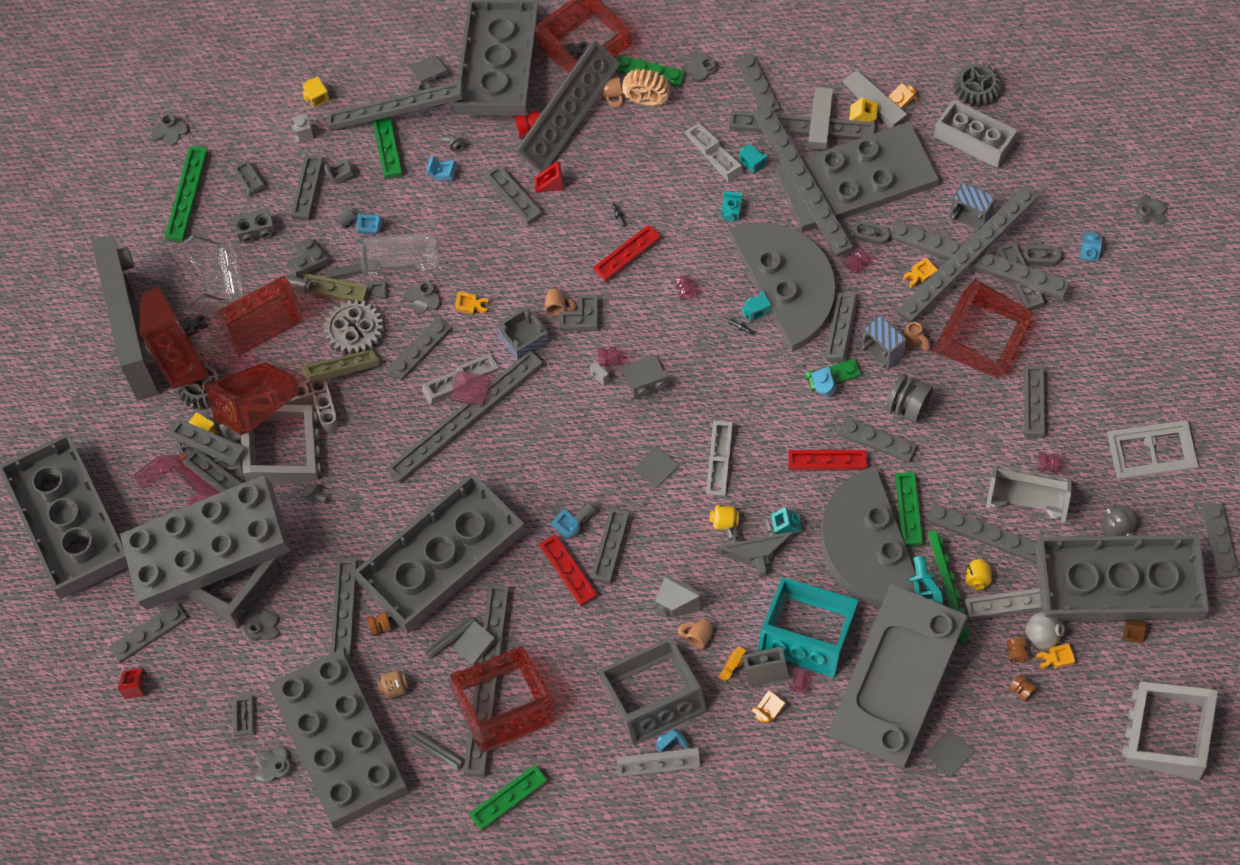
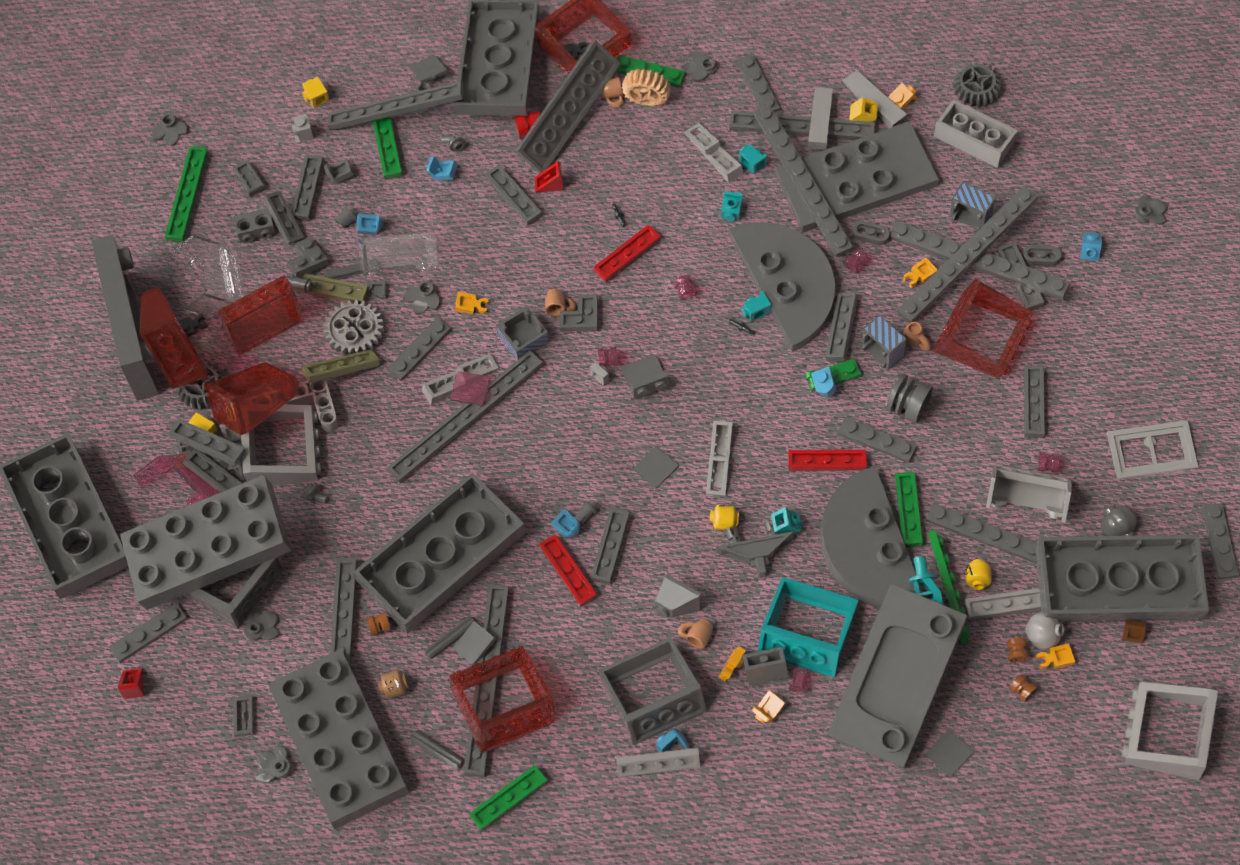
none -> dark grey plate [263,191,304,245]

